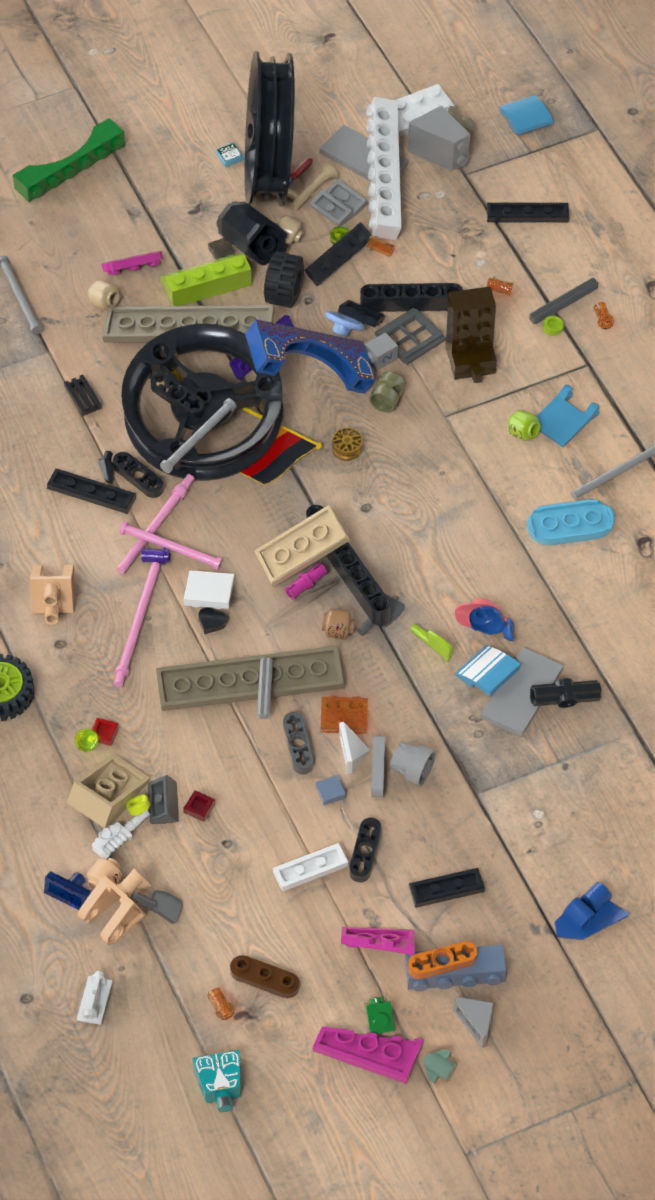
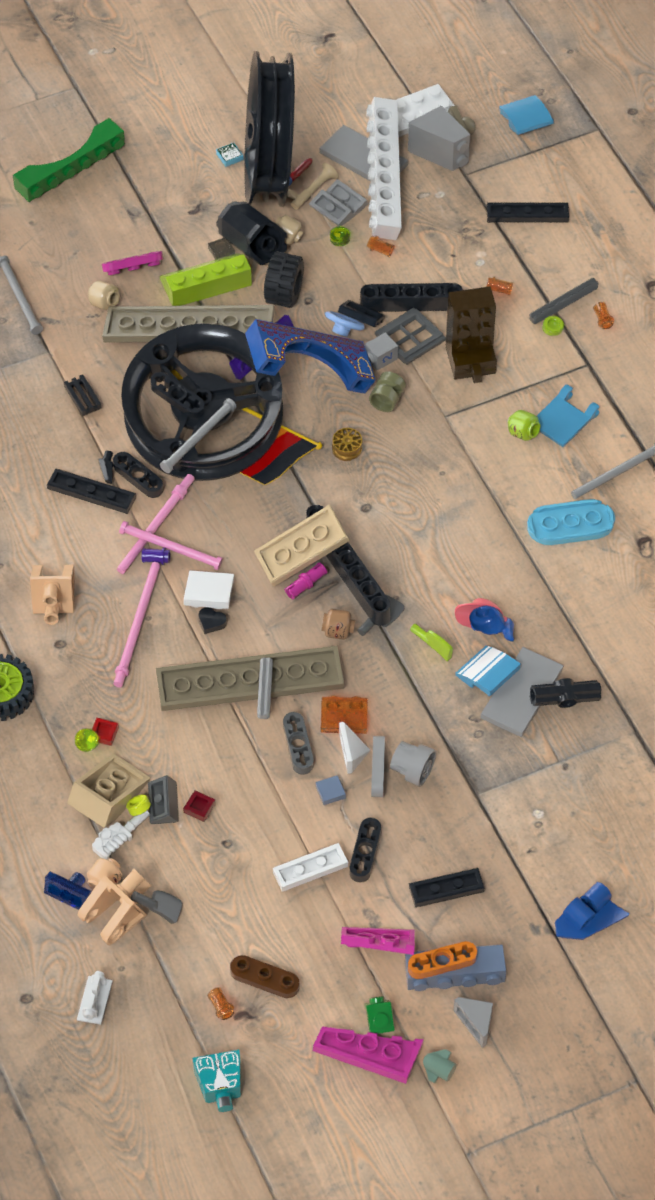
black tile [304,222,374,286] -> none

